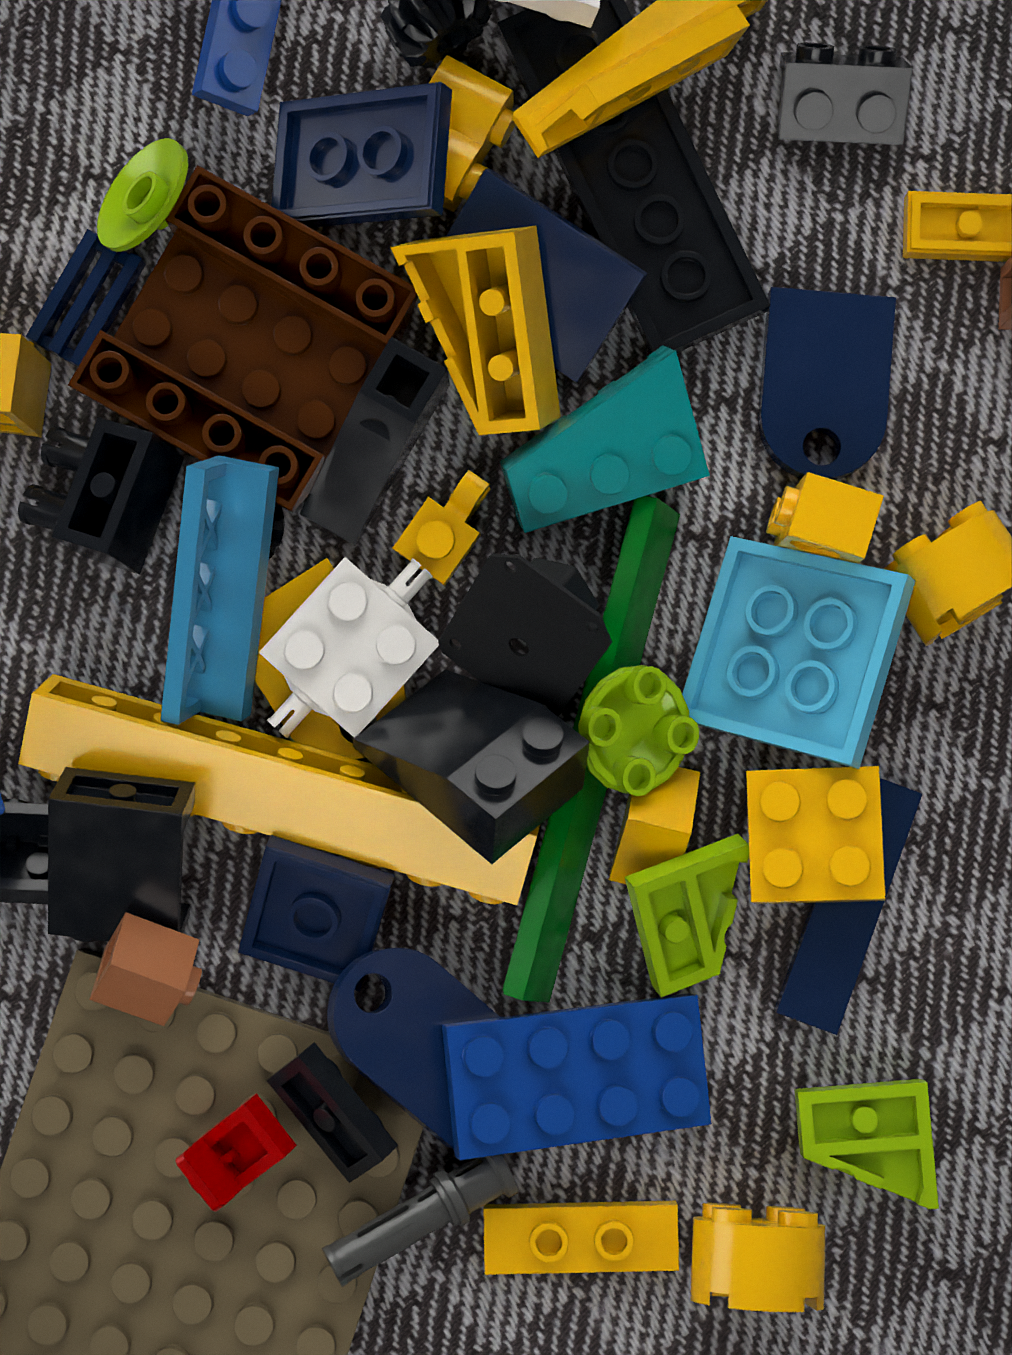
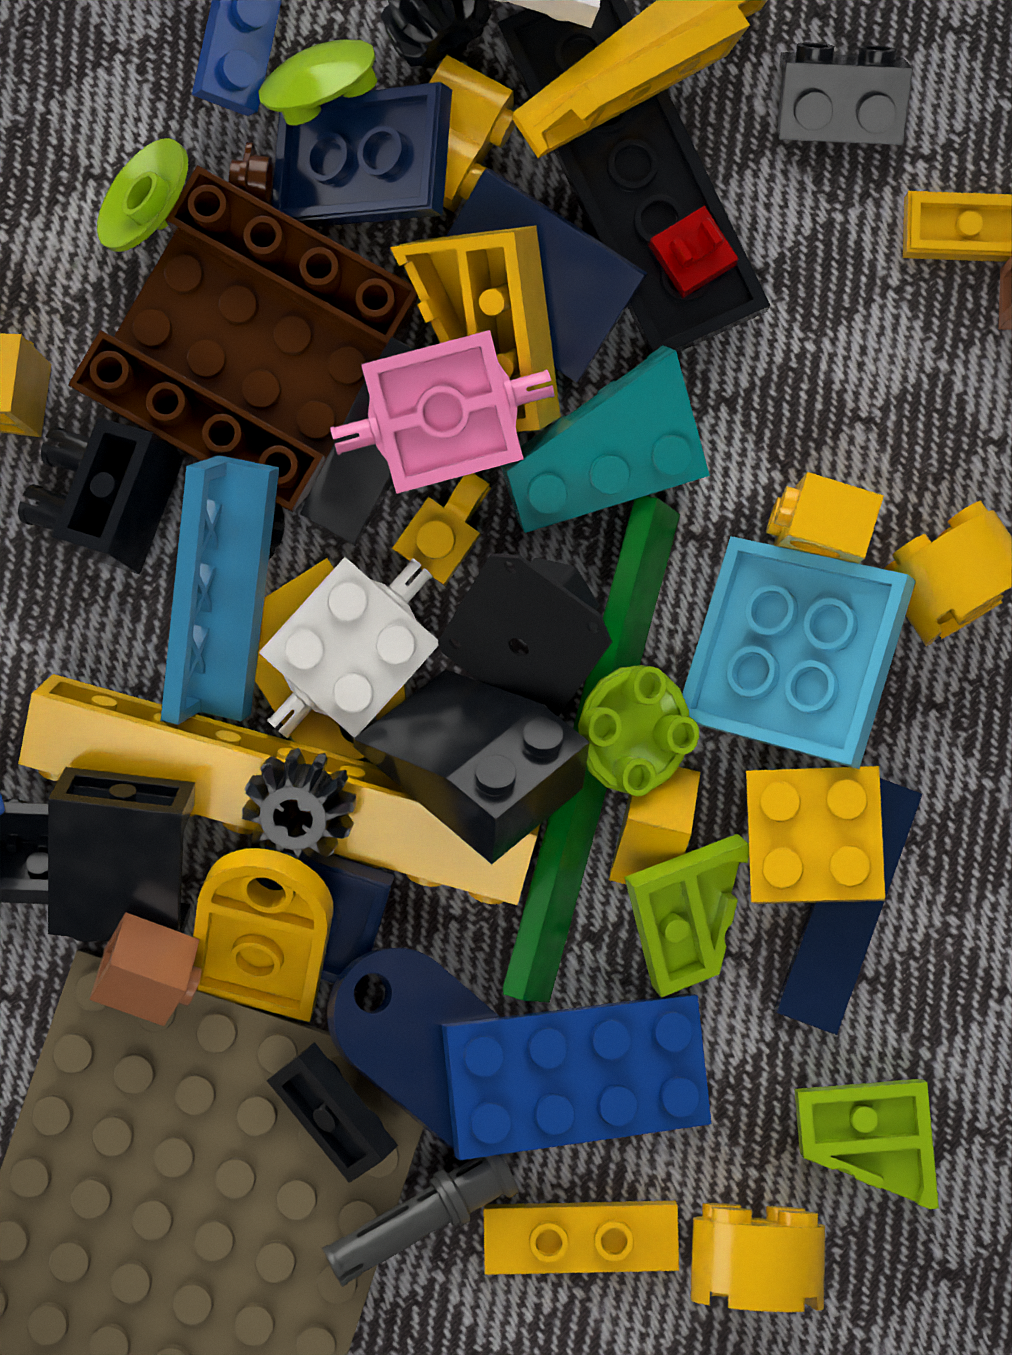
dark blue tile [25,229,146,367] -> none
red bracket [175,1093,297,1212] -> none
dark blue tile [758,287,896,480] -> none
none -> yellow tile [193,848,334,1022]
none -> reddish brown plate [229,142,273,205]
none -> black gear [242,747,357,863]
none -> lime dish [259,39,378,125]
none -> bright pink plate [330,330,554,494]
none -> red tile [649,205,739,298]

